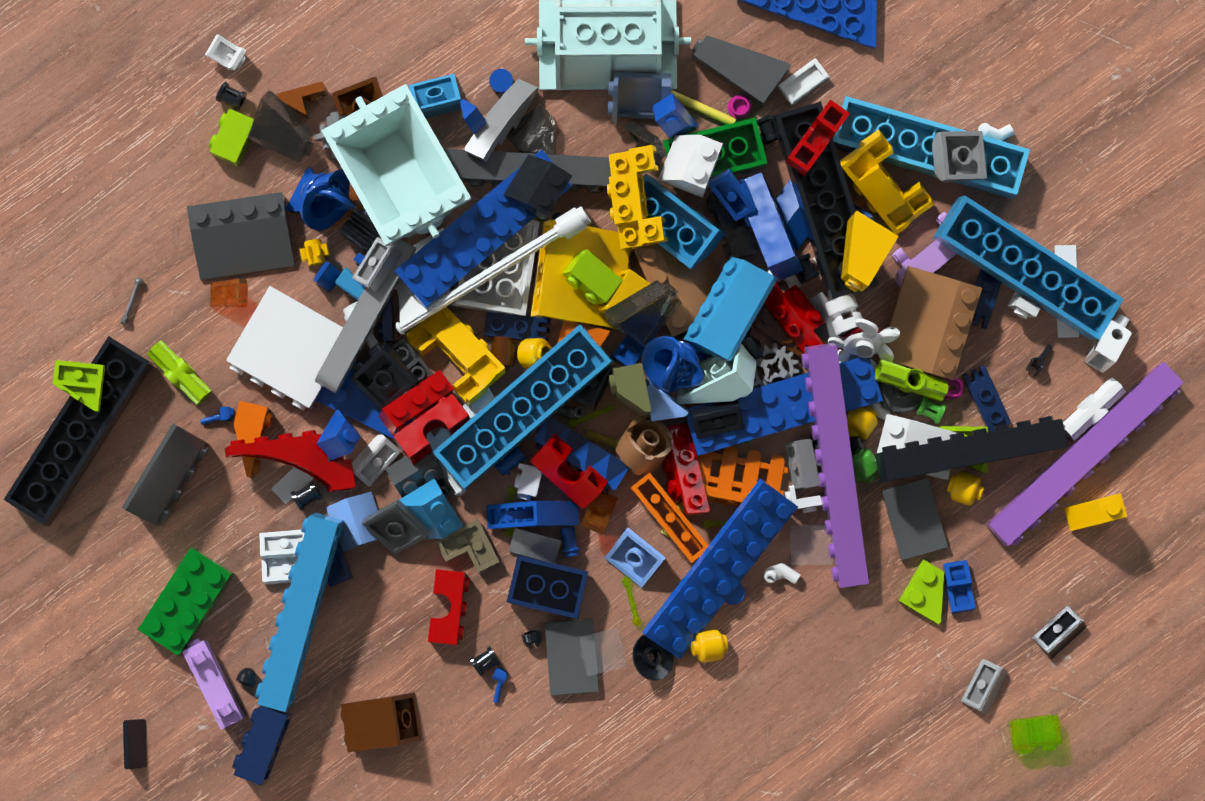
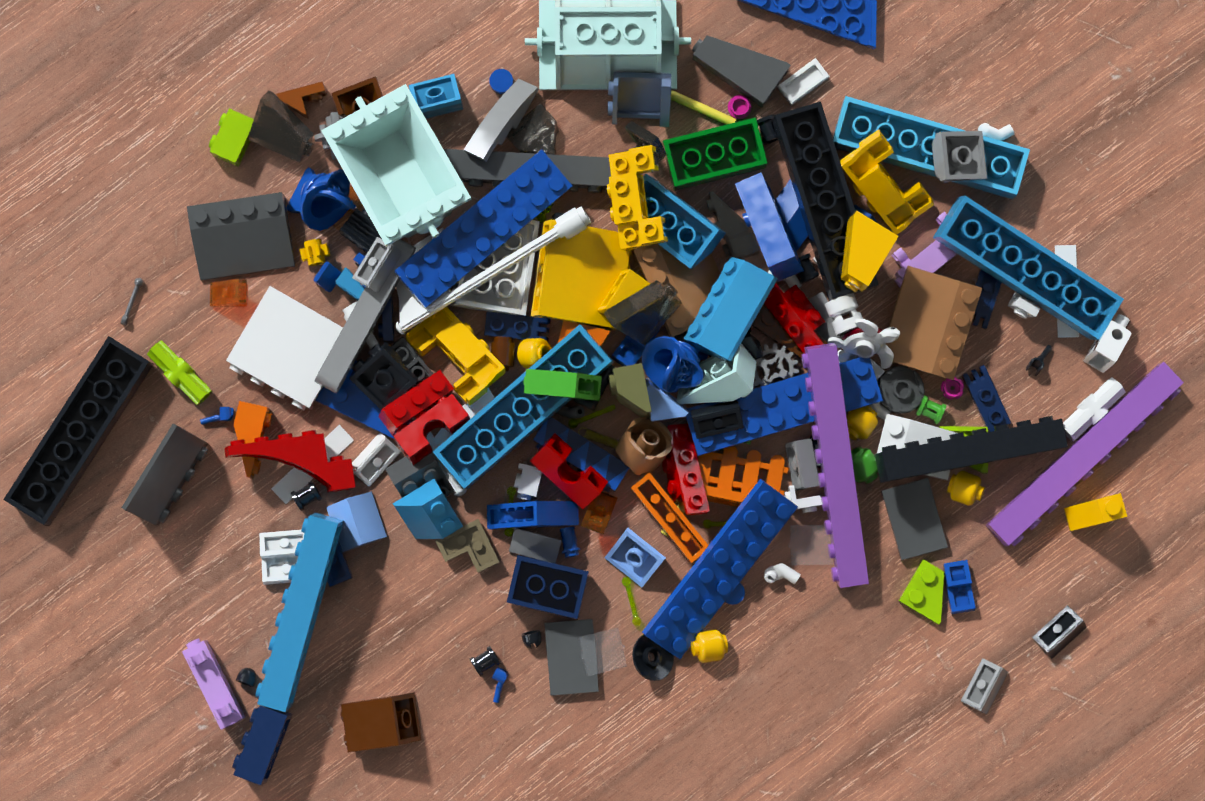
lime wing [52,360,105,412] -> none
black slope [123,719,147,769] -> none
green brick [137,548,235,656] -> none
white bracket [205,35,246,70] -> none
black bush [216,82,247,111] -> none
blue slope [316,410,361,460] -> none
dark grey plate [362,499,430,555] -> none
red arch [428,569,470,645] -> none
blue slope [460,99,486,134] -> none
blue pin [495,447,526,476] -> none
black slope [504,154,573,220] -> none
lime brick [562,249,623,304] -> none
blue slope [653,93,699,138] -> none
white slope [658,135,723,198] -> none
blue slope [708,169,756,221] -> none
red arch [785,99,850,176] -> none
black hand [849,436,866,453] -> none
lime piece [874,360,949,401] -> none
clear neon green brick [1008,714,1062,754] -> none
none -> bright green slope [523,369,602,401]

